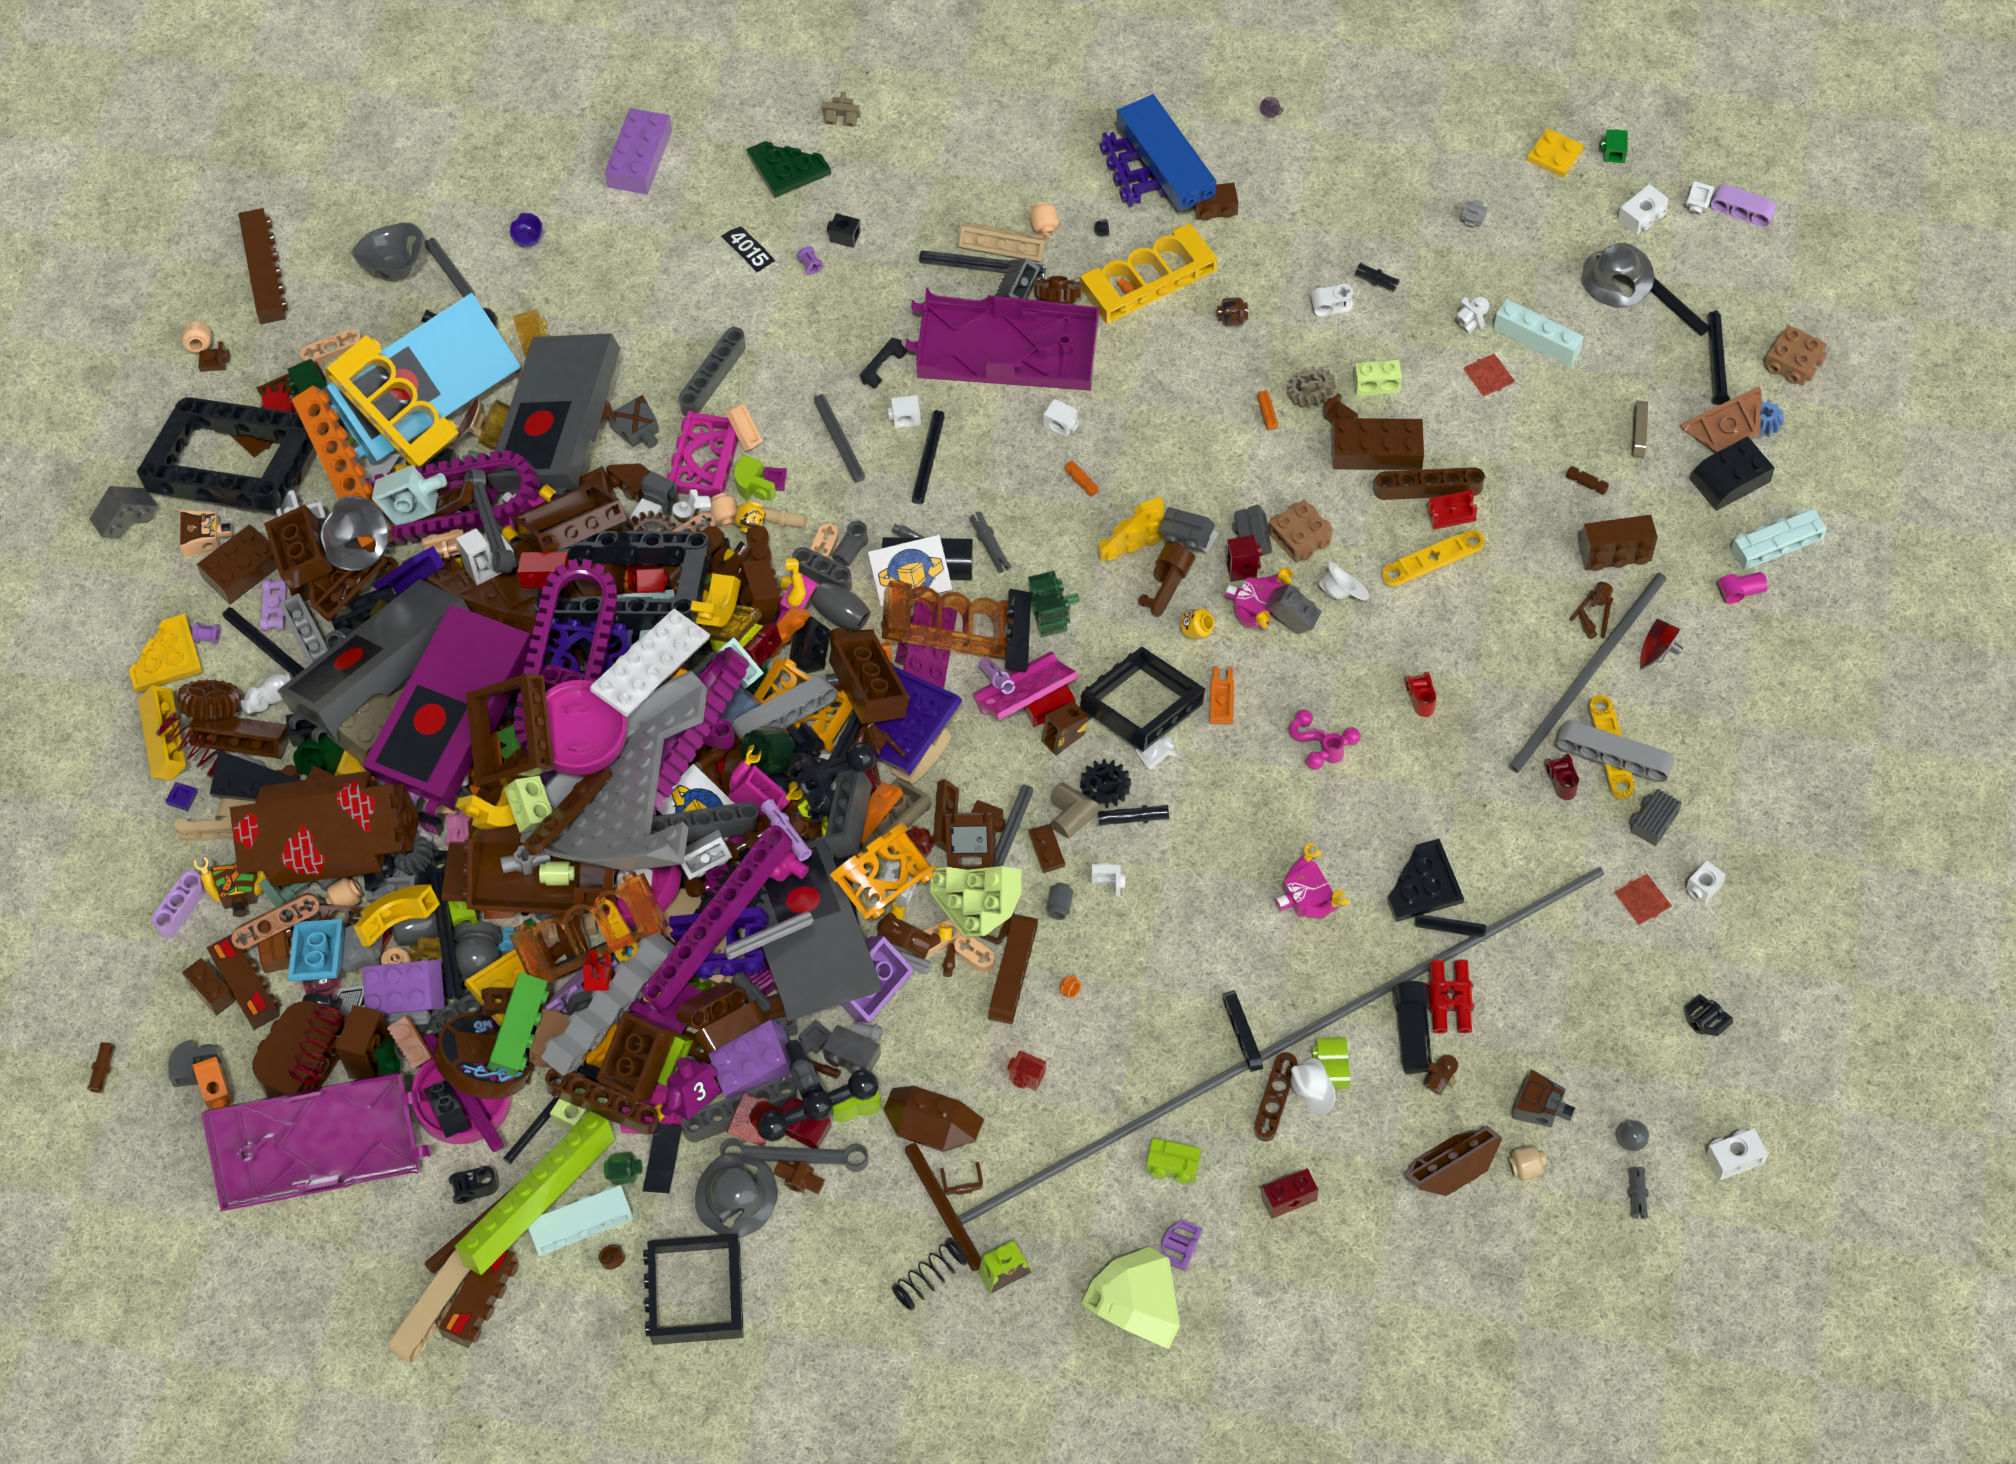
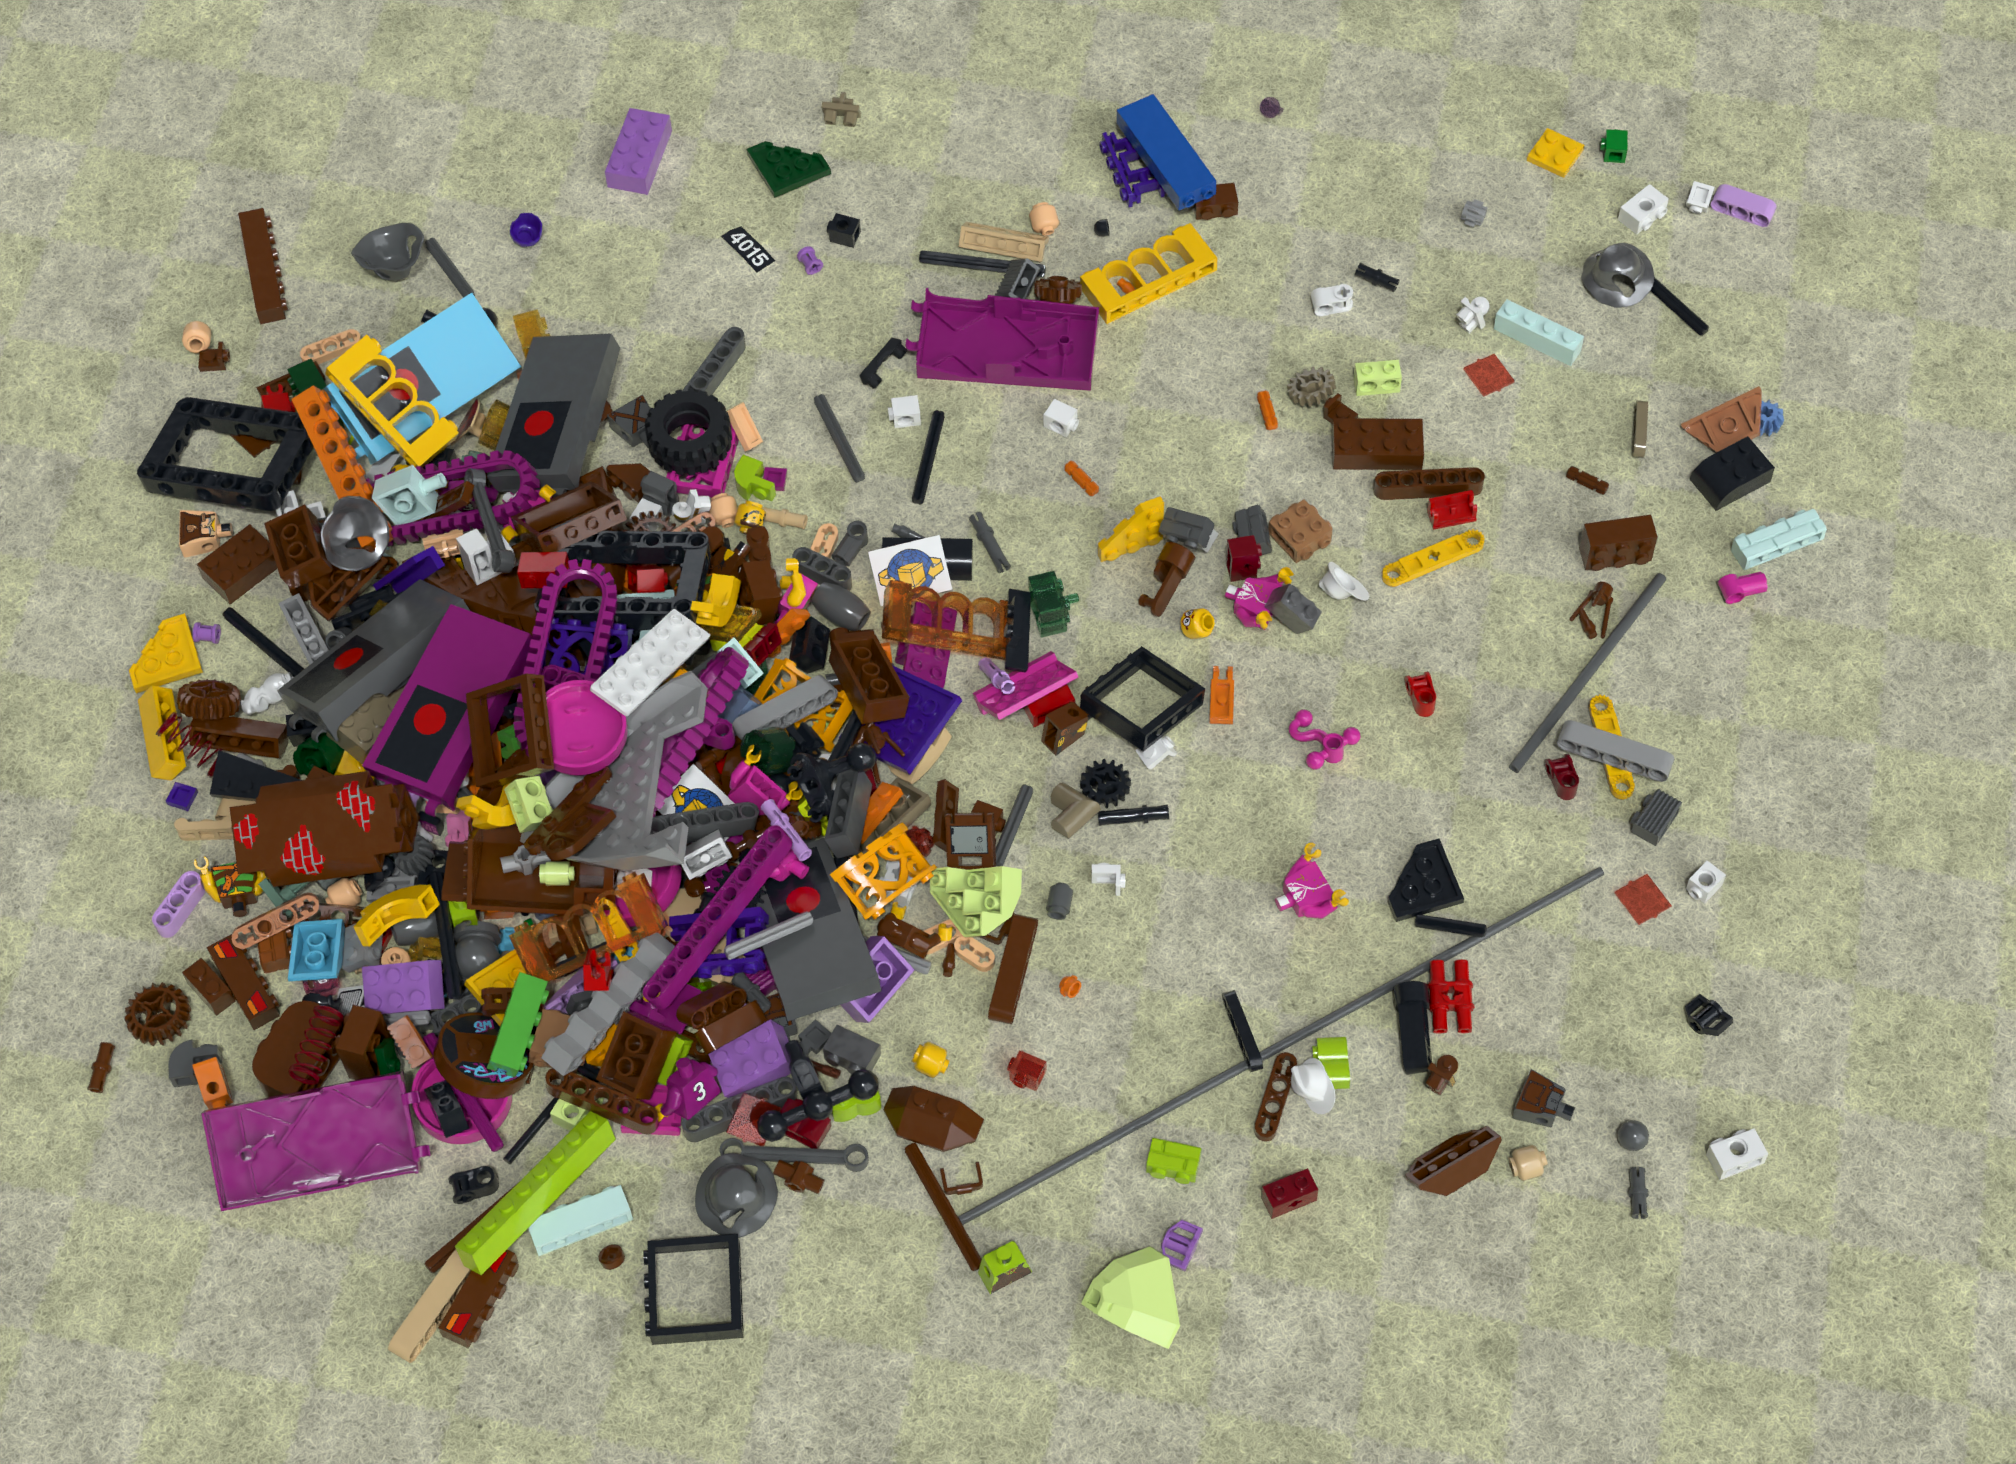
flat silver brick [89,486,157,538] -> none
lavender plate [260,578,288,631] -> none
clear green head [604,1151,642,1185] -> none
black sticker [642,1123,682,1194] -> none
light grey pin [851,1021,882,1042] -> none
black piece [891,1238,968,1311] -> none
reddish brown plate [1028,823,1065,873] -> none
reddish brown head [1217,297,1248,326] -> none
shield [1640,618,1683,670] -> none
black axle [1708,310,1730,405] -> none
medium nougat brick [1764,325,1827,386] -> none
none -> reddish brown gear [124,982,191,1047]
none -> reddish brown tile [542,802,616,860]
none -> black tyre [645,389,732,476]
none -> yellow head [911,1042,950,1078]

